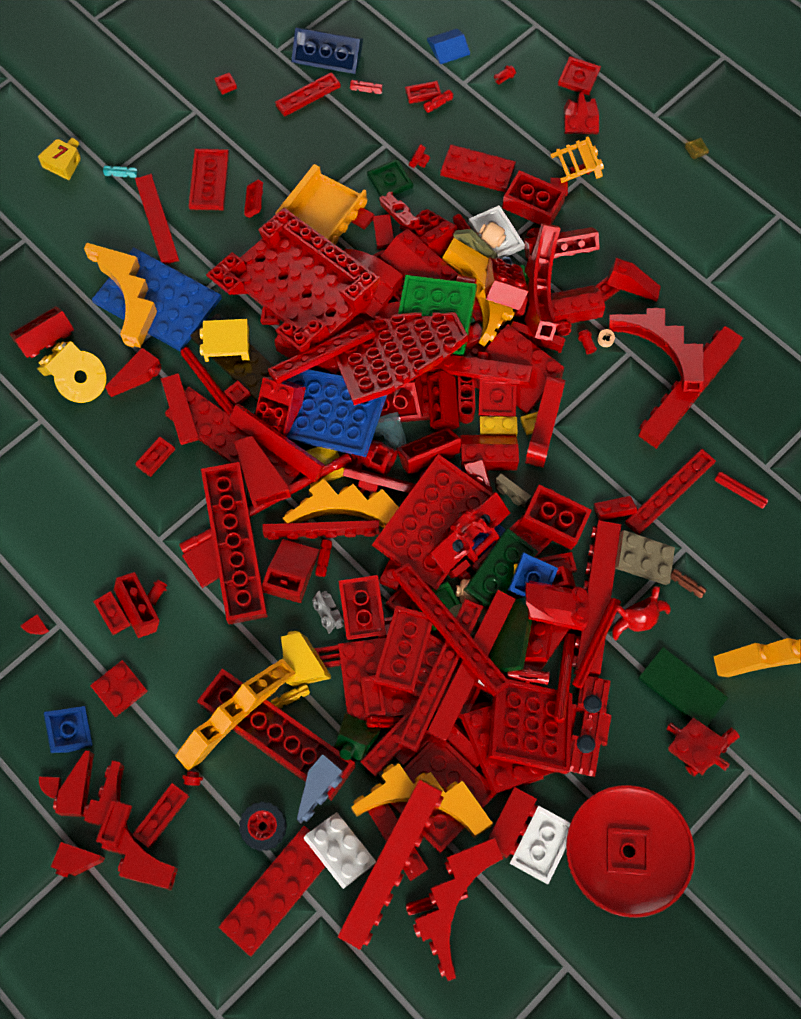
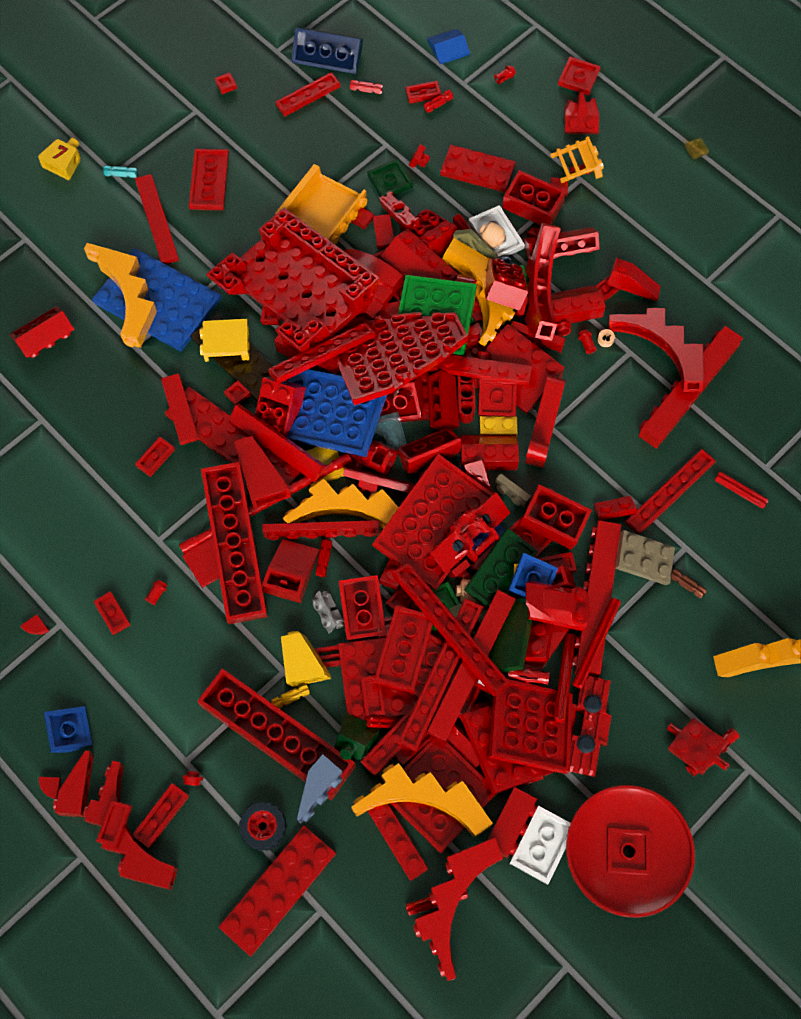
yellow piece [37,341,106,403] -> none
red slope [51,842,105,878] -> none
red plate [90,660,148,717] -> none
red slope [105,348,162,397] -> none
red brick [114,572,160,638] -> none
light orange arch [175,658,296,771] -> none
red axle [180,347,234,416] -> none
red plate [244,179,263,218] -> none
white plate [304,812,376,889] -> none
red brick [337,778,444,950] -> none
yellow tile [520,412,538,435] -> none
red piece [612,586,671,641] -> none
dark green tile [638,647,728,727] -> none

